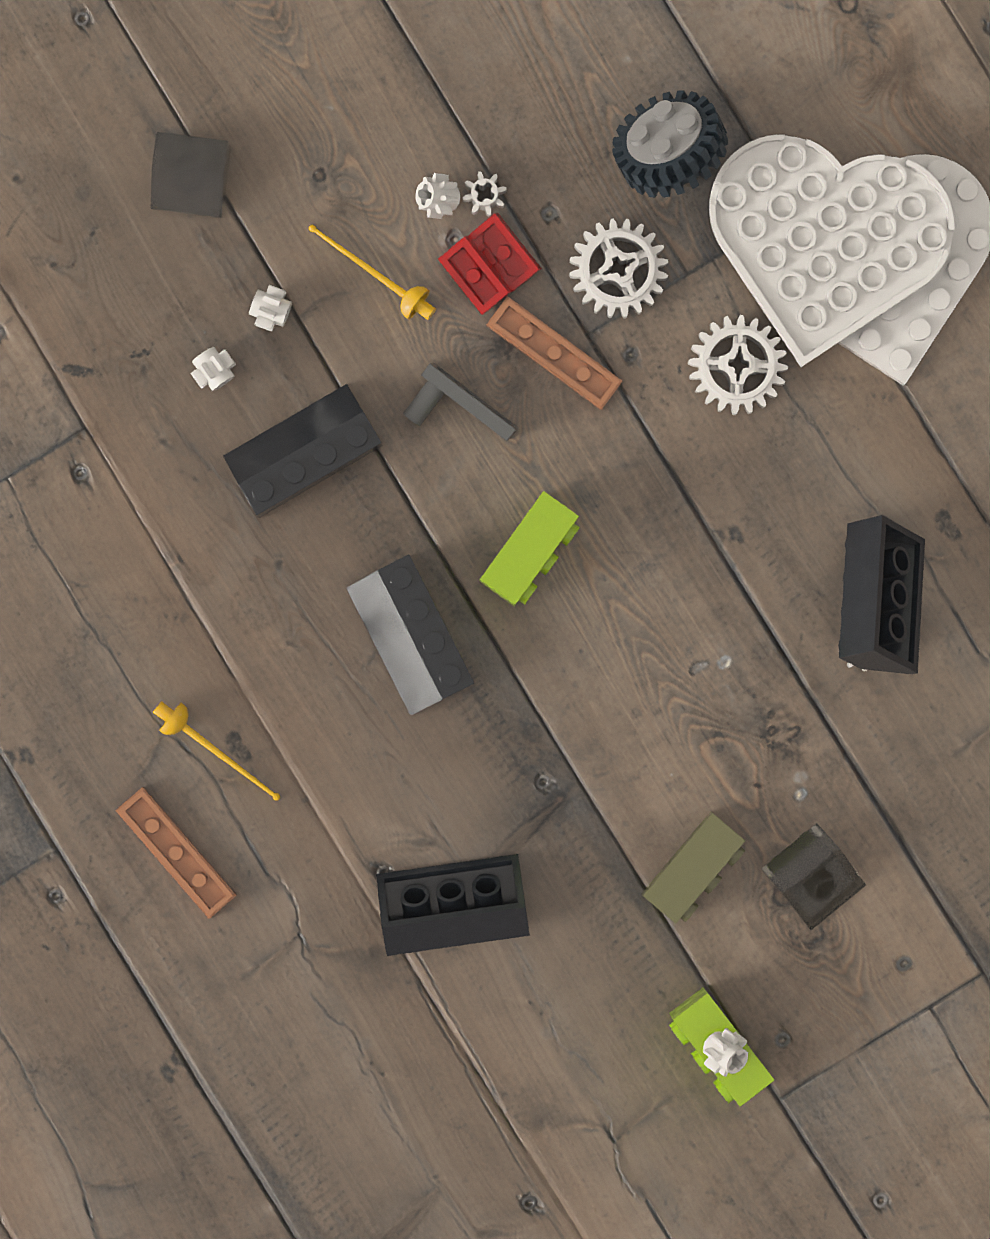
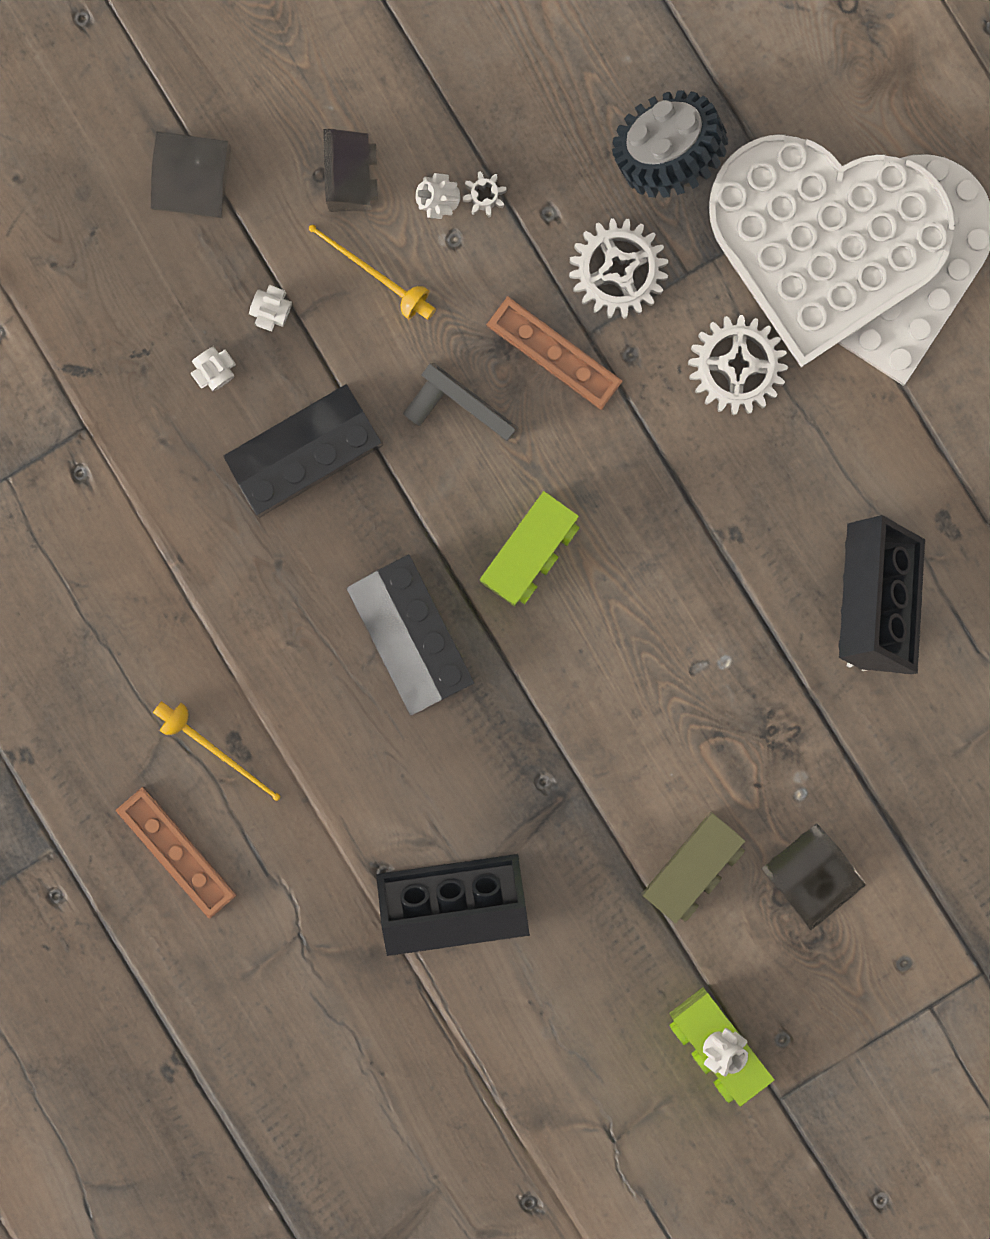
red slope [438,213,542,315] -> none
none -> clear smoke slope [323,129,378,212]

